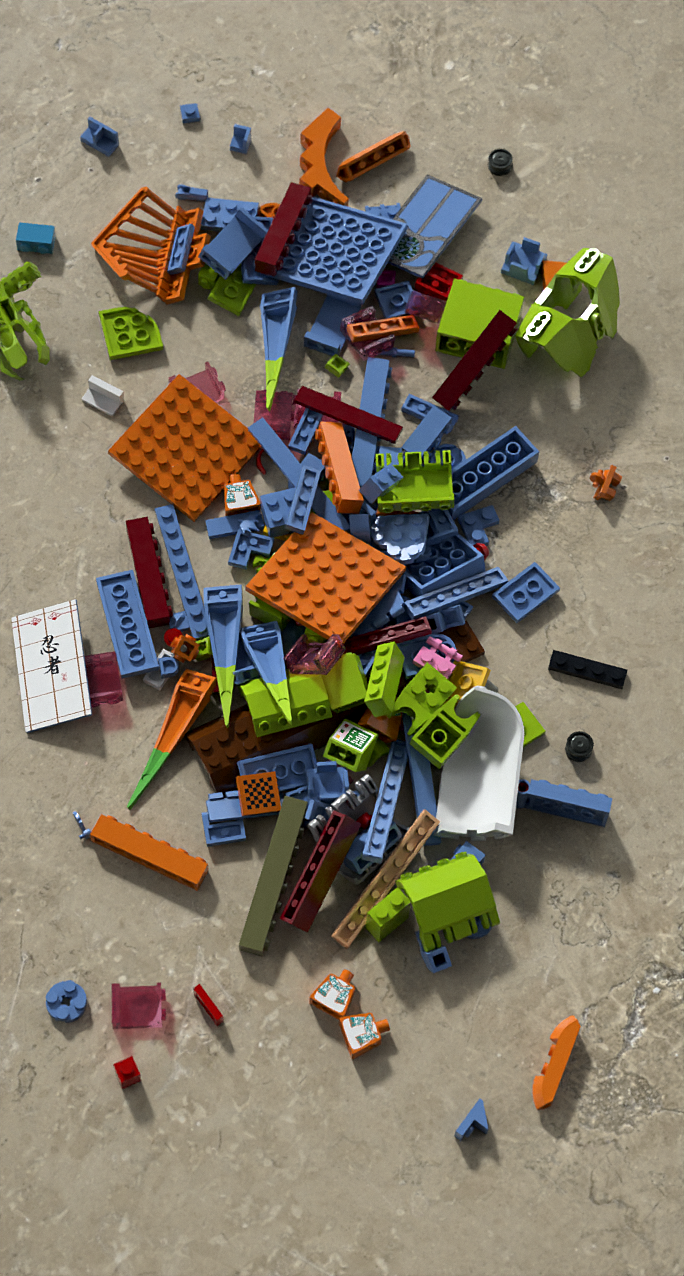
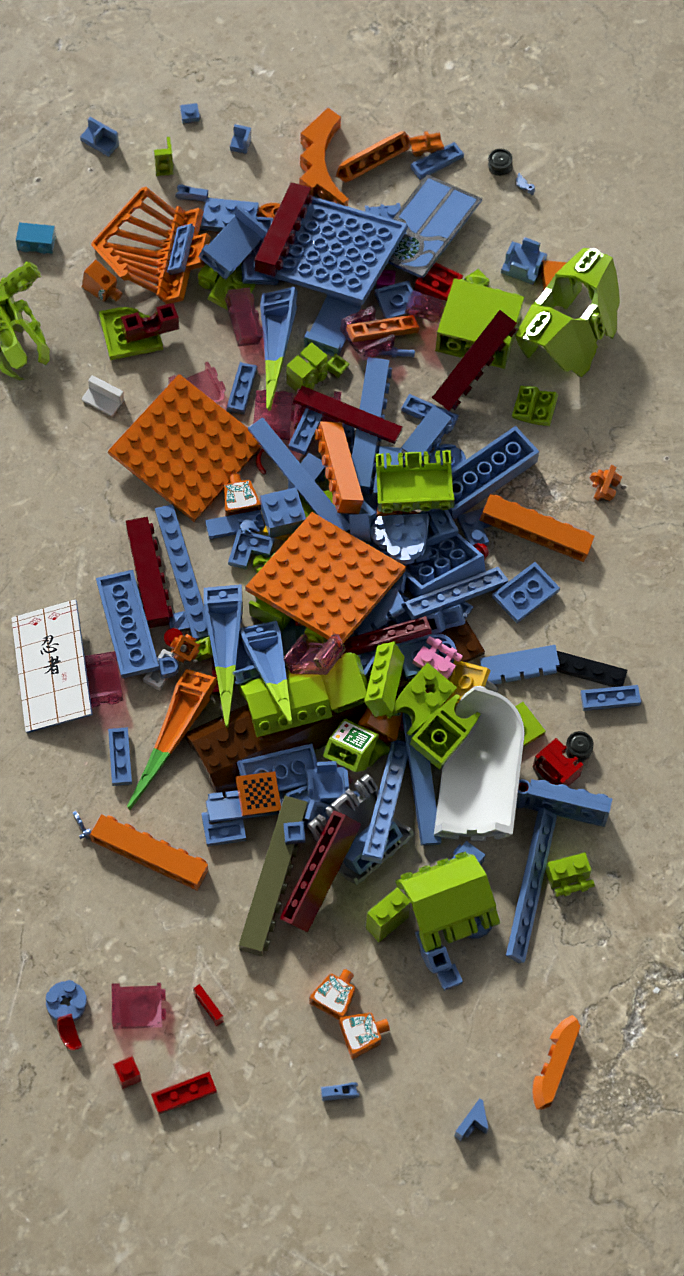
medium blue plate [285,465,321,535] -> none
light nougat tile [330,809,440,949] -> none
red plate [356,812,373,829] -> none
medium blue brick [359,463,403,504] -> none
none -> red helmet [57,1013,82,1050]
none -> orange torso [82,259,123,302]
none -> medium blue plate [108,727,132,786]
none -> dark red arch [121,303,179,343]
none -> red plate [151,1071,217,1115]
none -> lime panel [154,137,174,176]
none -> clear pink brick [225,288,264,347]
none -> medium blue tile [226,362,257,415]
none -> medium blue tile [283,821,305,845]
none -> lime piece [286,342,328,393]
none -> medium blue bar [321,1082,359,1101]
none -> orange hips [409,131,444,157]
none -> medium blue tile [410,142,464,180]
none -> medium blue plate [436,963,463,991]
none -> lime tile [464,268,490,286]
none -> orange brick [479,494,595,562]
none -> medium blue windscreen [480,645,560,685]
none -> medium blue plate [506,808,557,963]
none -> lime slope [512,386,558,426]
none -> medium blue piece [516,173,535,195]
none -> red piece [532,738,584,786]
none -> lime brick [545,852,595,897]
none -> medium blue plate [580,685,641,711]

